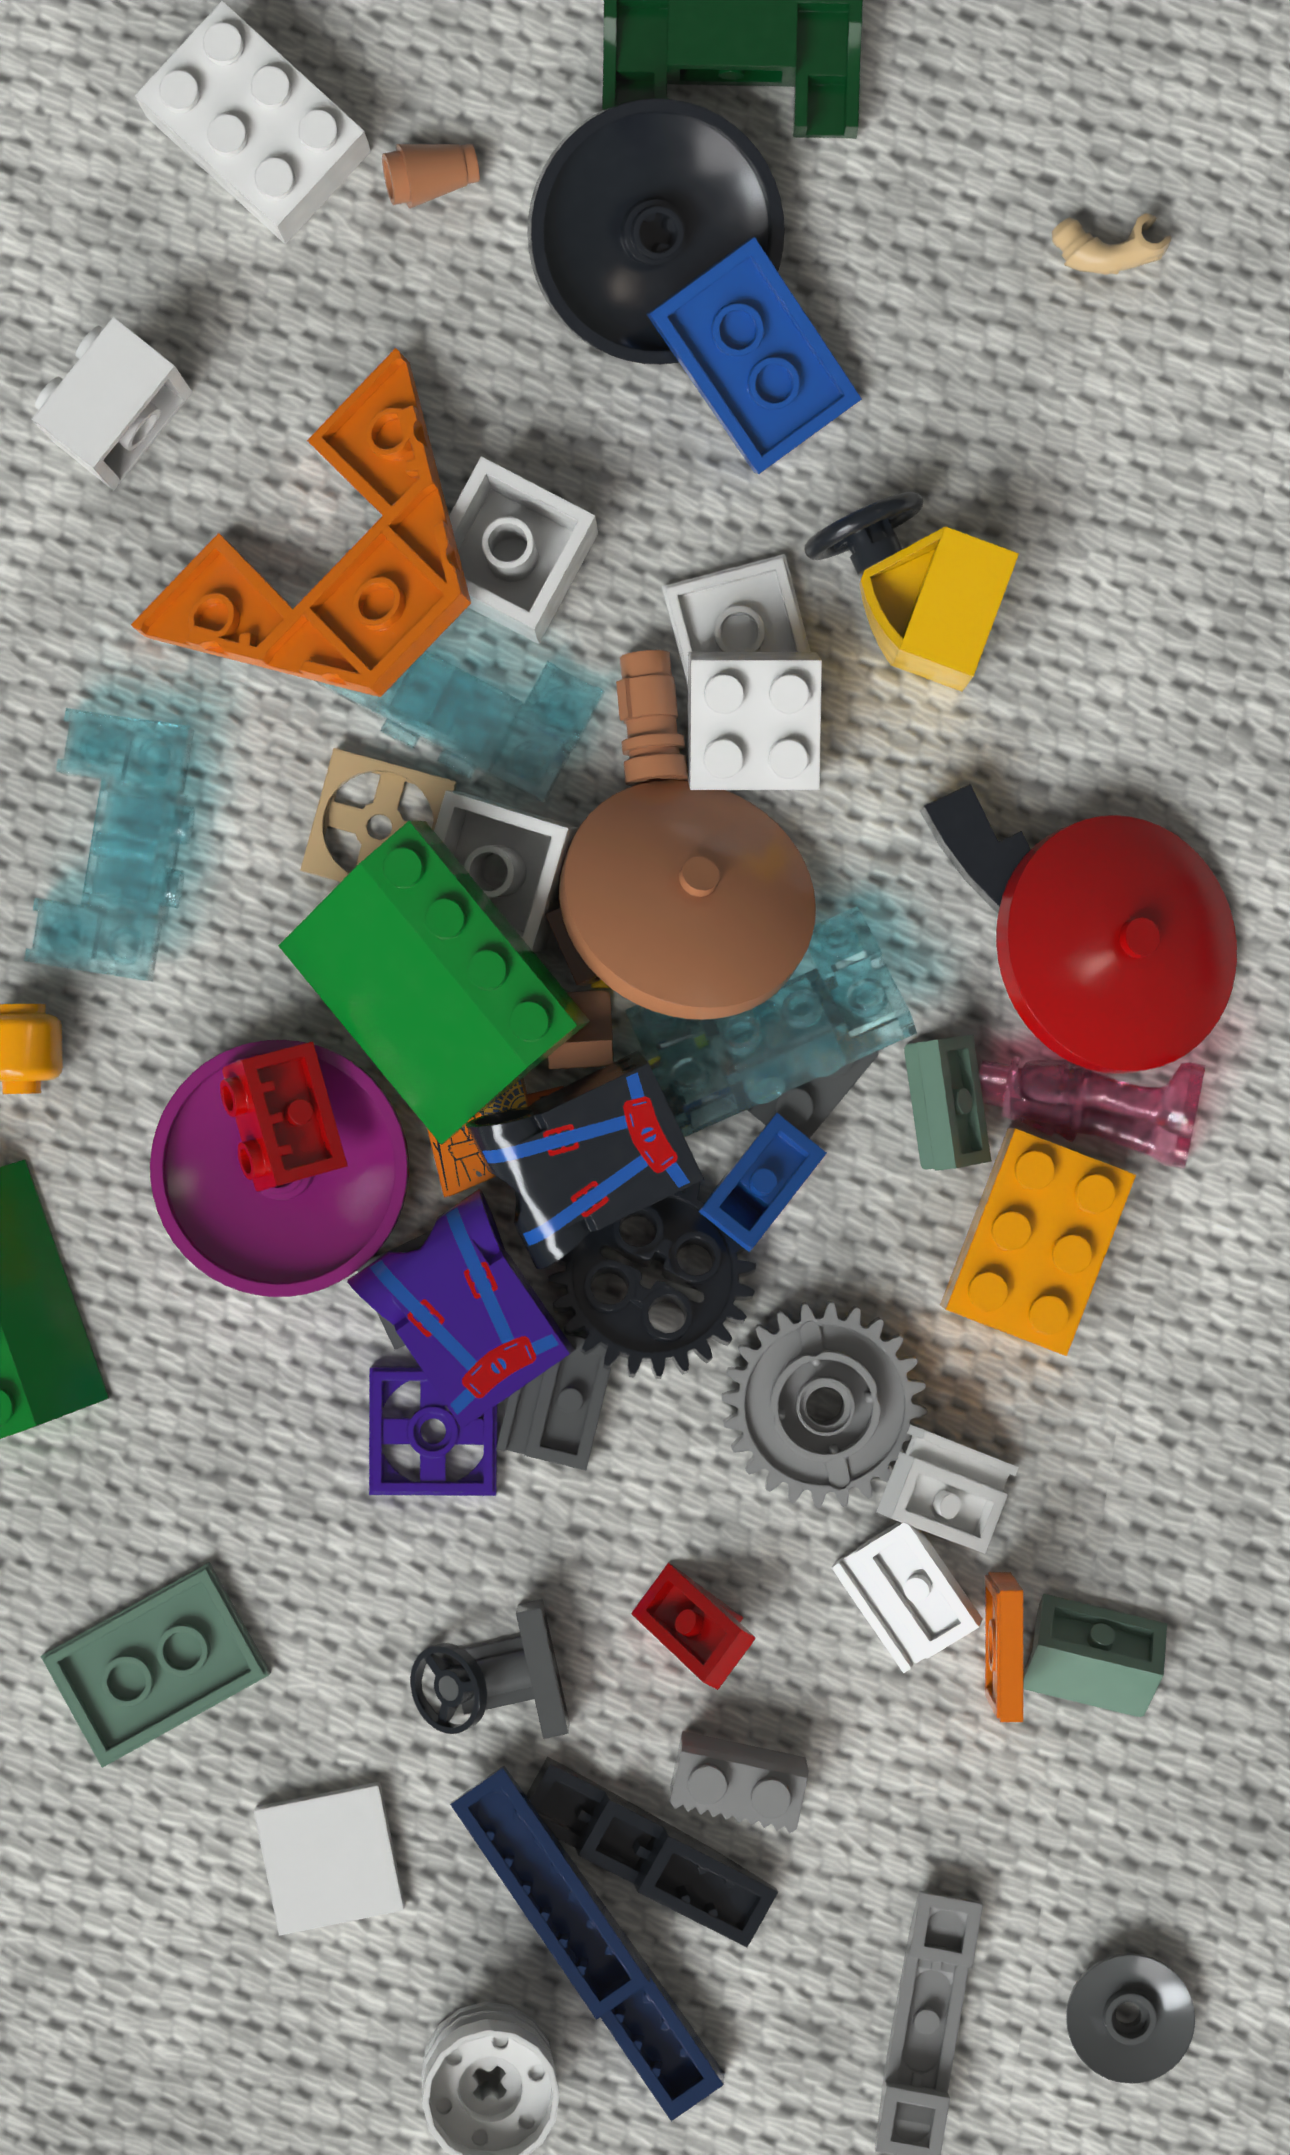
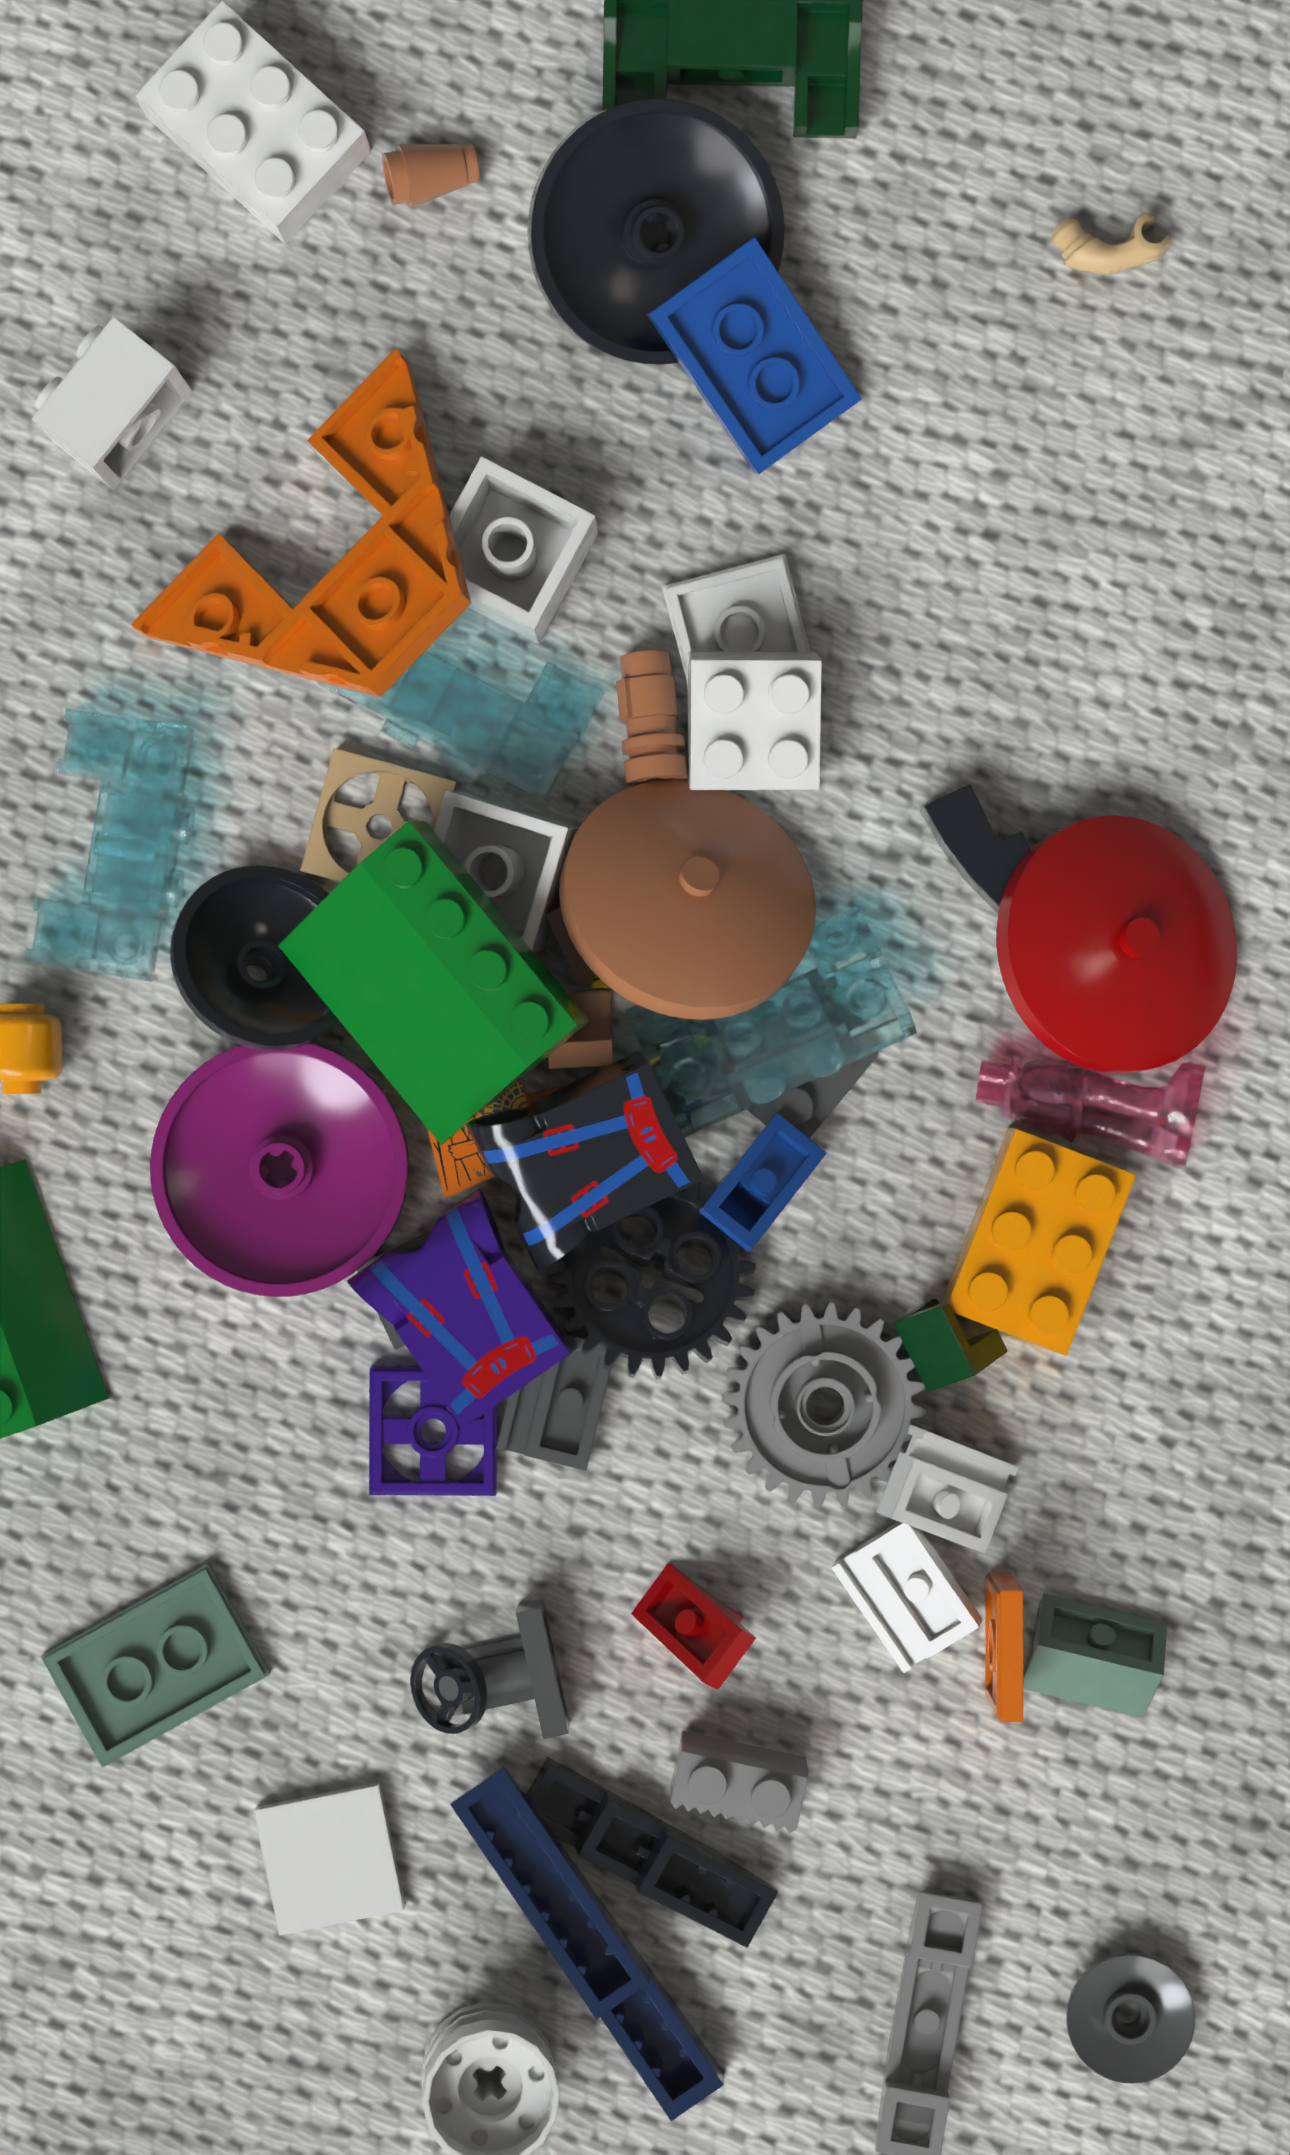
red bracket [220,1041,348,1192] -> none
yellow piece [804,491,1019,692] -> none
sand green panel [904,1035,992,1171] -> none
none -> black dish [170,865,339,1050]
none -> dark green panel [893,1299,1008,1392]

